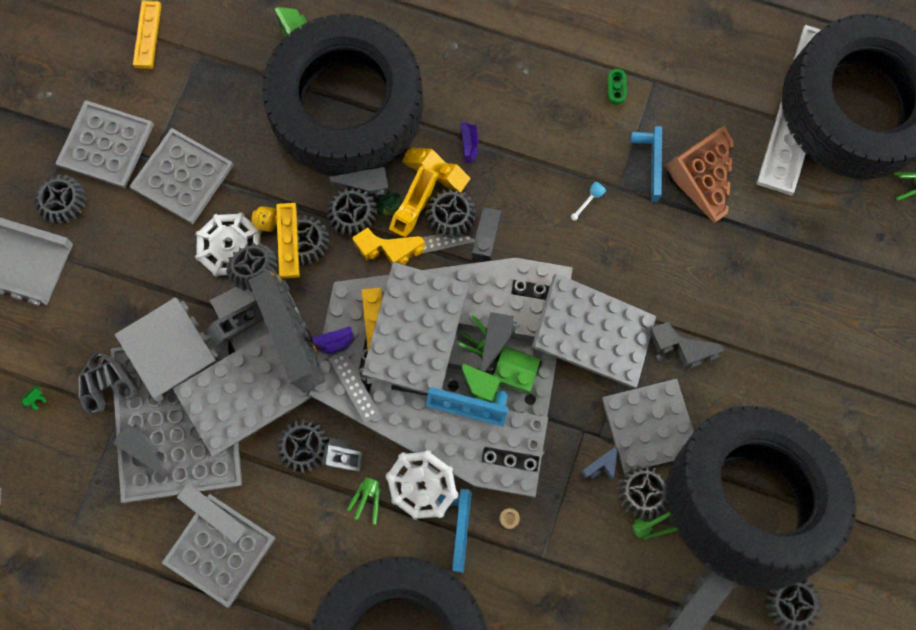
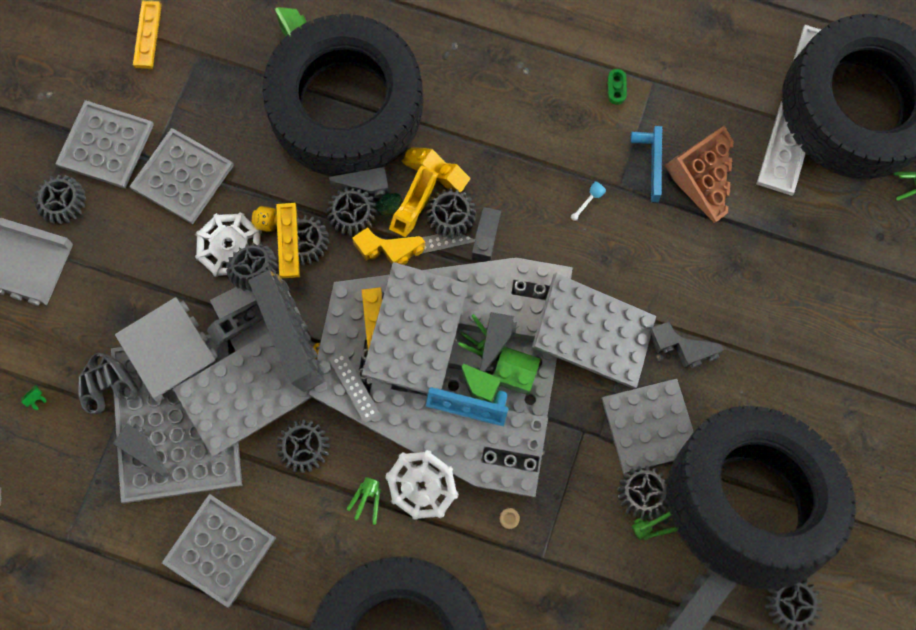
light grey sticker [177,483,247,544] -> none
dark purple slope [312,326,355,354] -> none
dark grey slope [322,437,362,472] -> none
dark azure piece [437,489,472,573] -> none
dark purple slope [461,122,479,164] -> none
sand blue slope [581,447,617,480] -> none

